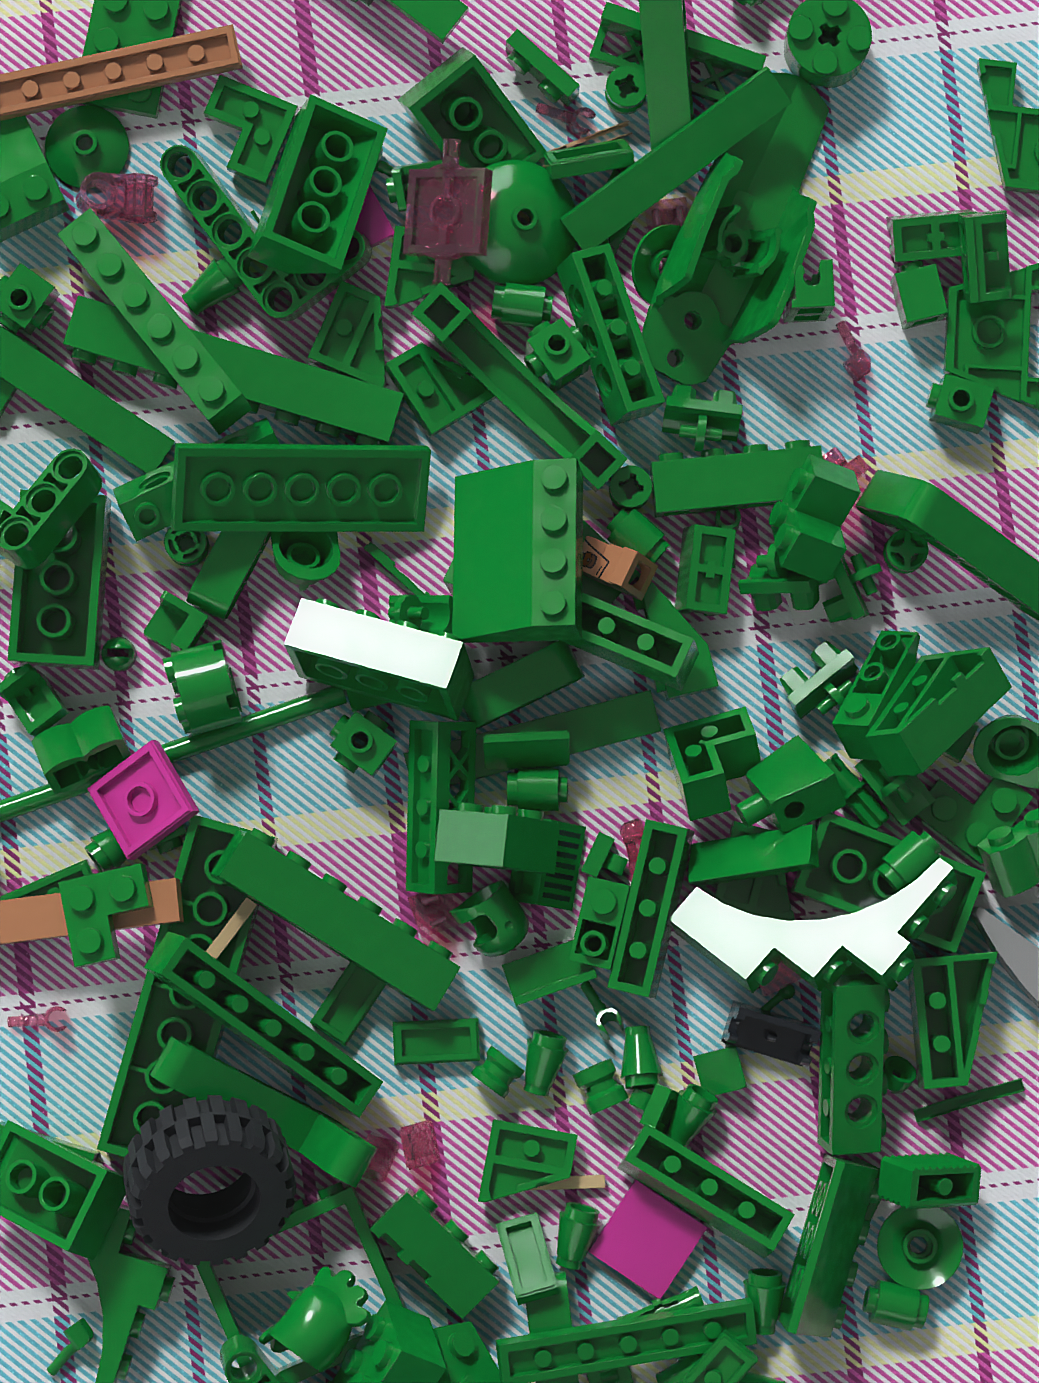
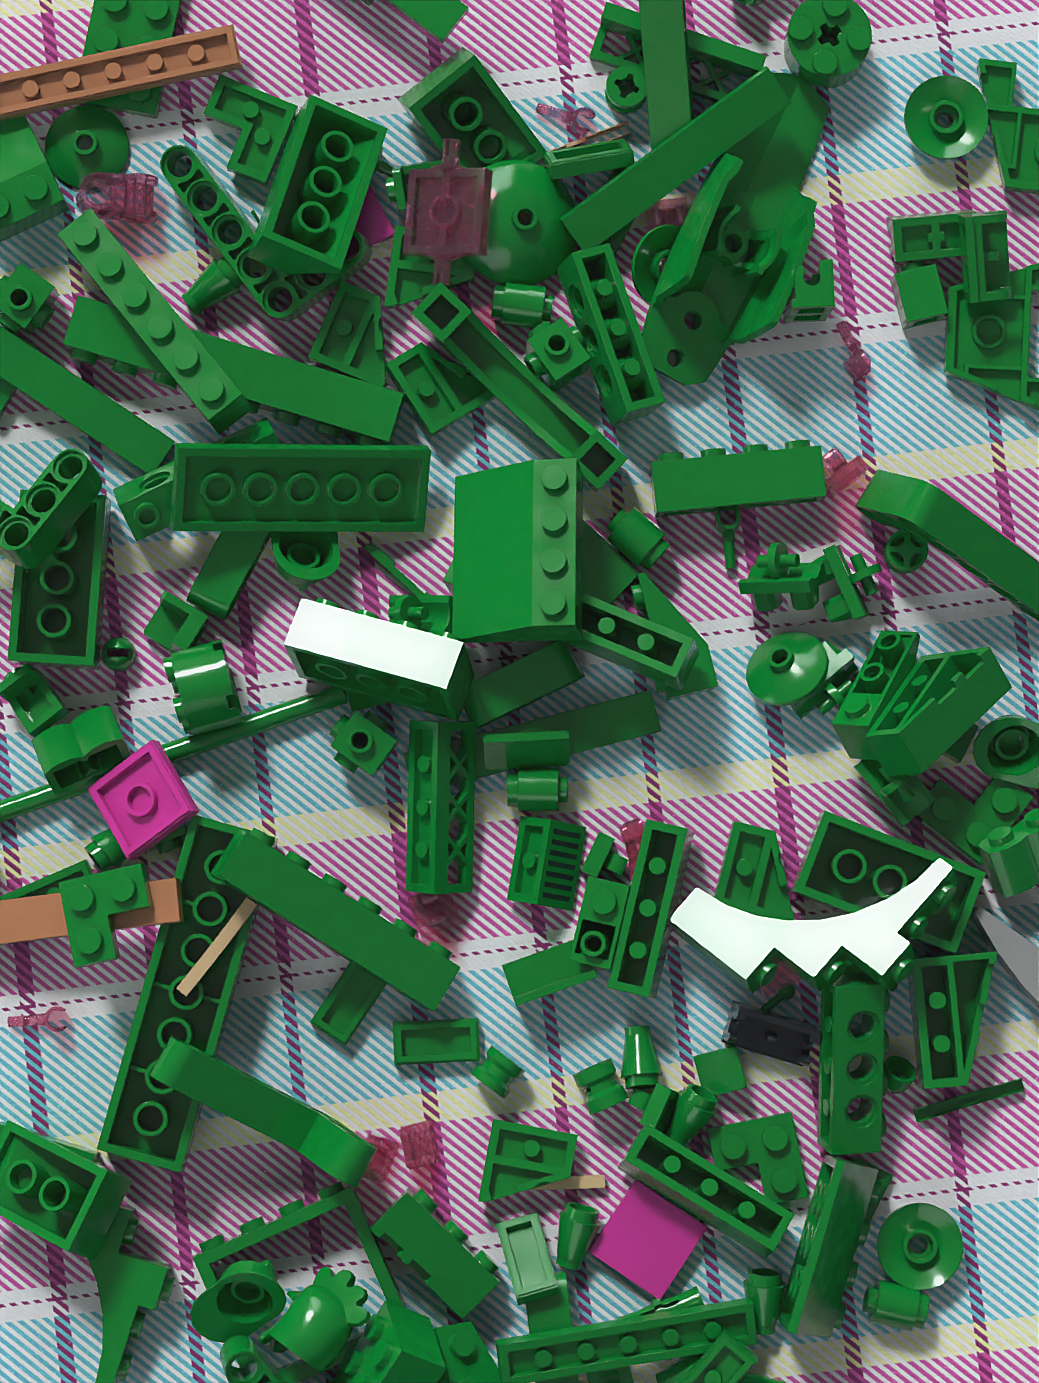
green hand [47,1318,94,1376] -> none
black tyre [123,1095,296,1266] -> none
green brick [143,931,383,1118] -> none
green wheel [164,527,210,567] -> none
green brick [434,802,560,874] -> none
green helmet [450,880,529,957] -> none
green plate [506,29,580,107] -> none
green cone [524,1029,569,1096] -> none
green hand [580,981,624,1040] -> none
nougat leg [583,536,658,601] -> none
green wheel [609,465,652,511] -> none
green hips [661,384,743,452] -> none
green brick [663,706,761,821] -> none
green hinge [675,524,736,616] -> none
green slope [688,824,820,887] -> none
green torso [735,735,847,832] -> none
green brick [769,454,861,584] -> none
green axle [824,753,889,830] -> none
green brick [877,831,942,892] -> none
green brick [878,1152,982,1209] -> none
green brick [926,374,995,434] -> none
none -> green piece [190,1260,287,1343]
none -> green plate [706,1111,809,1203]
none -> green dish [746,631,829,706]
none -> green dish [904,75,989,160]

